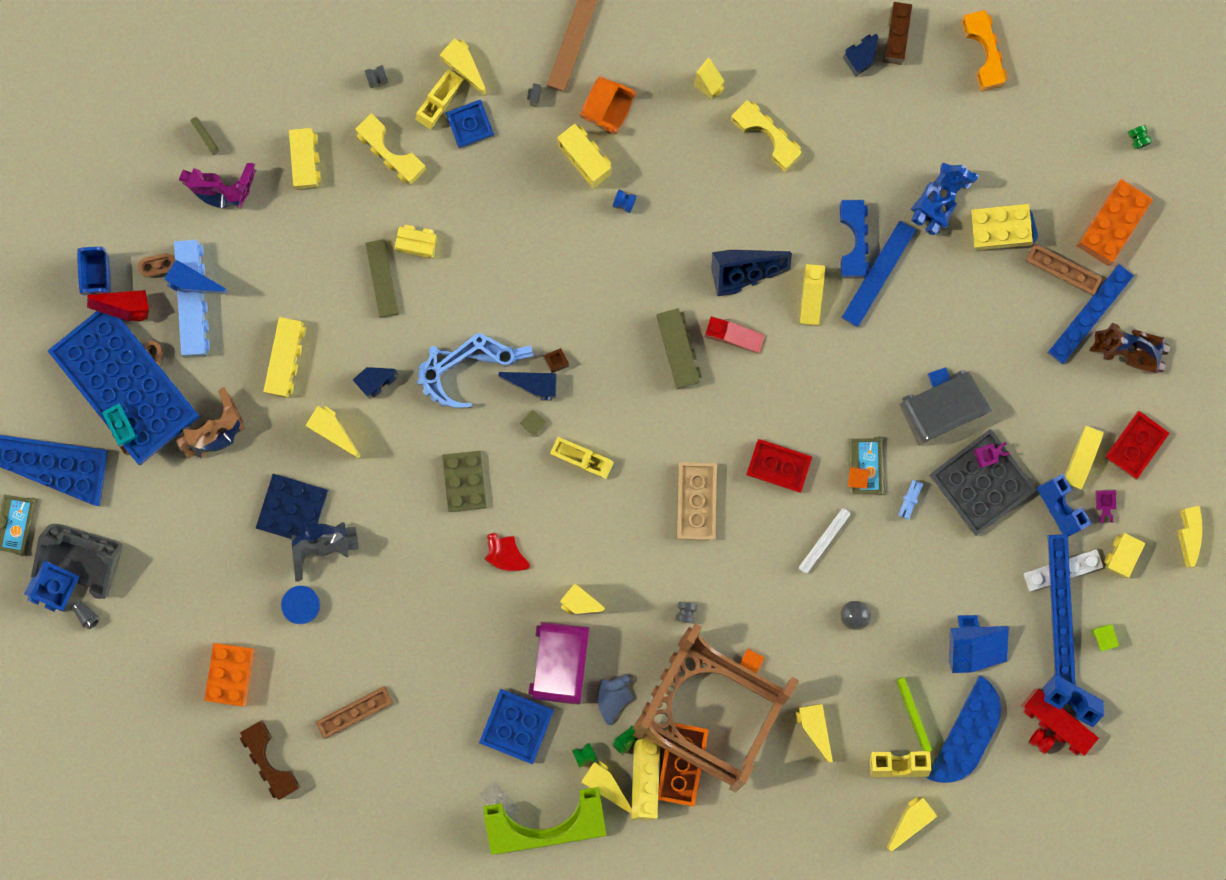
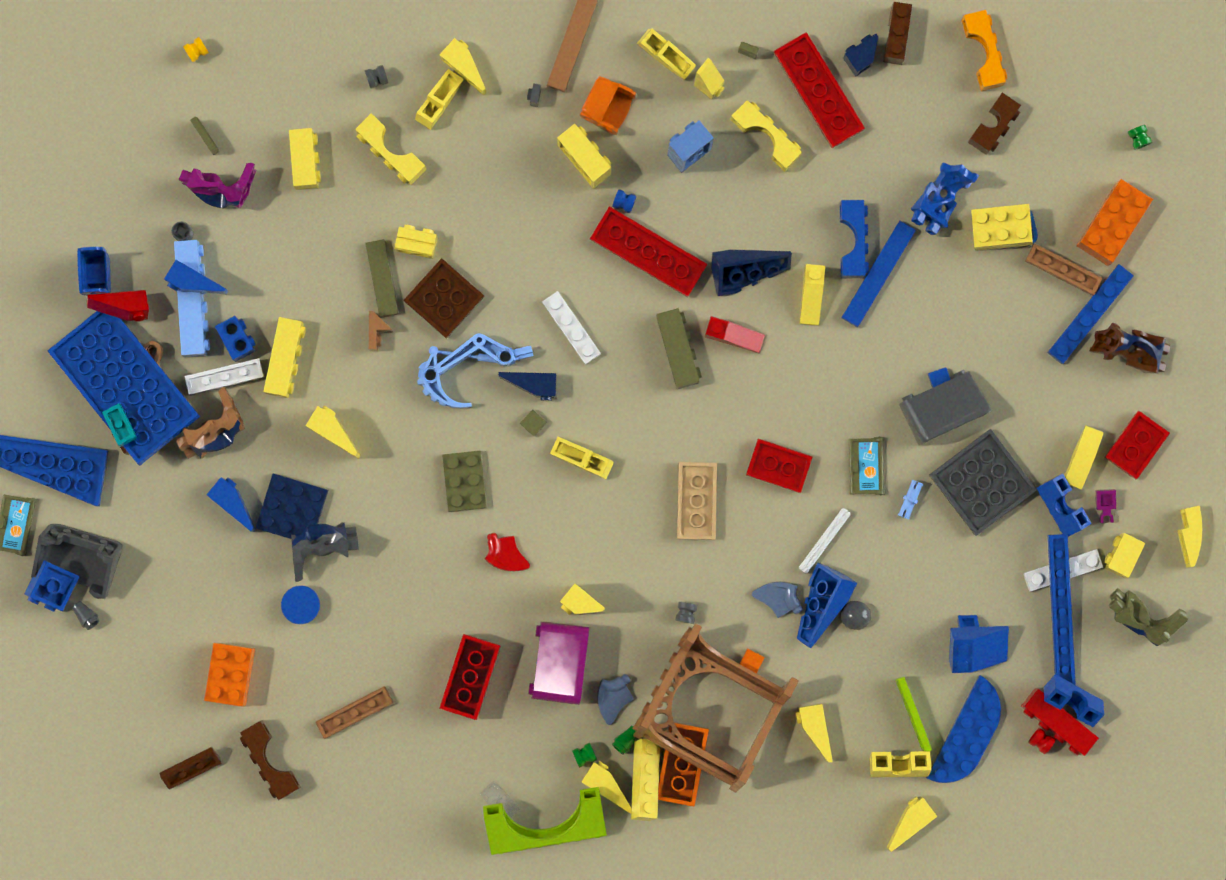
medium nougat plate [138,253,175,277] -> none
dark blue slope [353,367,398,399] -> none
blue tile [445,99,494,149] -> none
blue plate [479,689,554,764] -> none
reddish brown plate [543,348,569,373] -> none
orange tile [848,467,869,489] -> none
magenta plate [973,442,1010,468] -> none
lime panel [1090,624,1119,652] -> none
none -> reddish brown plate [159,747,222,790]
none -> dark grey wheel [171,221,194,241]
none -> yellow wheel [183,37,209,62]
none -> white plate [184,358,265,395]
none -> blue slope [207,477,256,532]
none -> blue brick [215,316,256,362]
none -> medium nougat slope [369,311,393,351]
none -> reddish brown plate [403,258,485,339]
none -> red brick [439,634,501,720]
none -> white plate [542,291,601,365]
none -> red plate [590,206,707,297]
none -> light yellow slope [637,28,696,80]
none -> medium blue brick [667,120,714,173]
none -> olive tile [738,42,759,59]
none -> sand blue arm [752,582,803,618]
none -> red plate [774,32,865,148]
none -> blue wedge [797,563,857,648]
none -> reddish brown arch [968,92,1021,155]
none -> olive hips [1109,588,1188,646]

